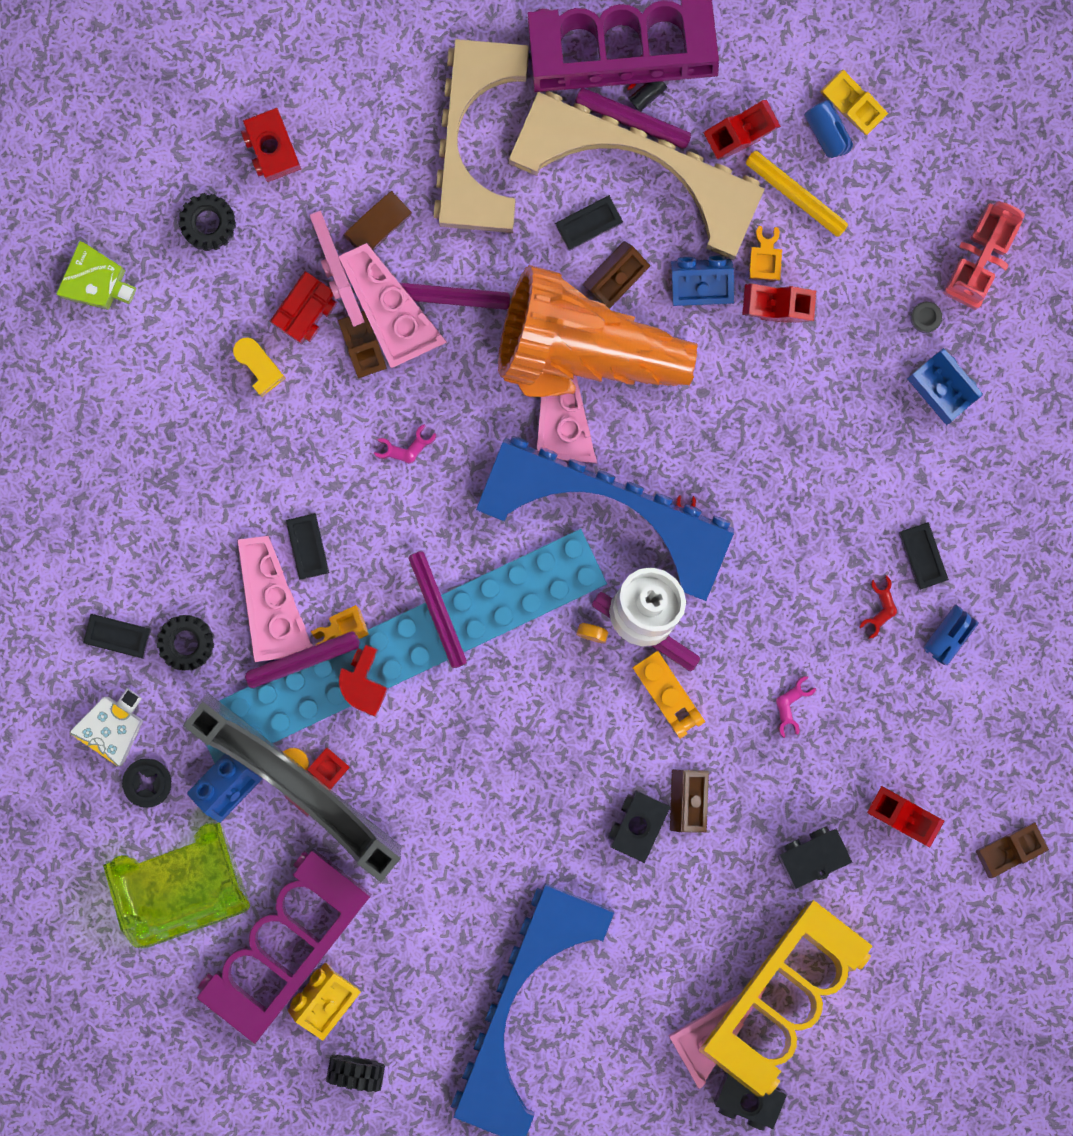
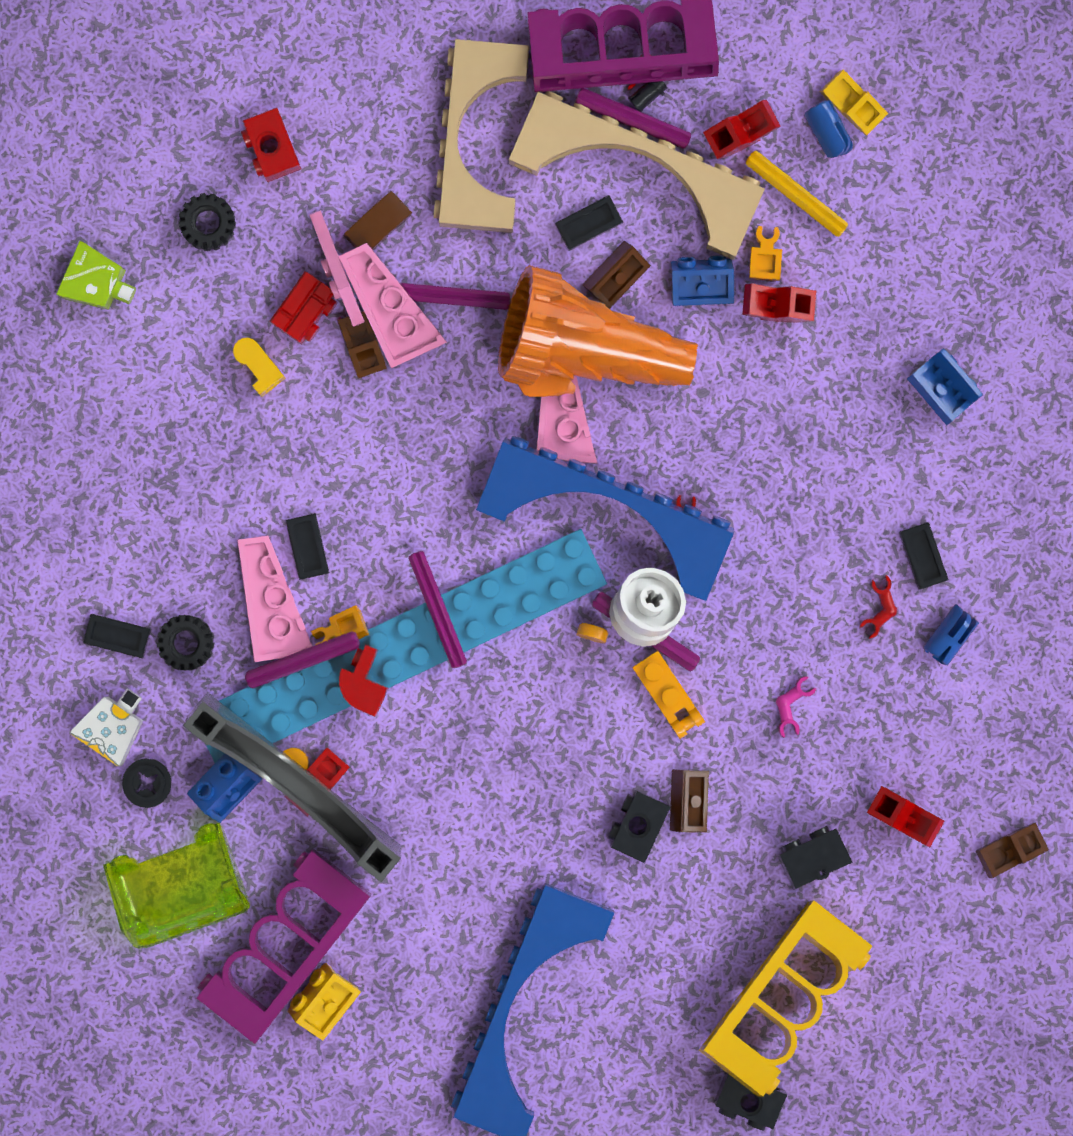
black tyre [326,1055,385,1092] -> none
dark pink arm [374,424,437,464] -> none
bright pink wing [668,987,766,1089] -> none
dark grey tile [911,301,942,333] -> none
coral piece [944,201,1025,310] -> none

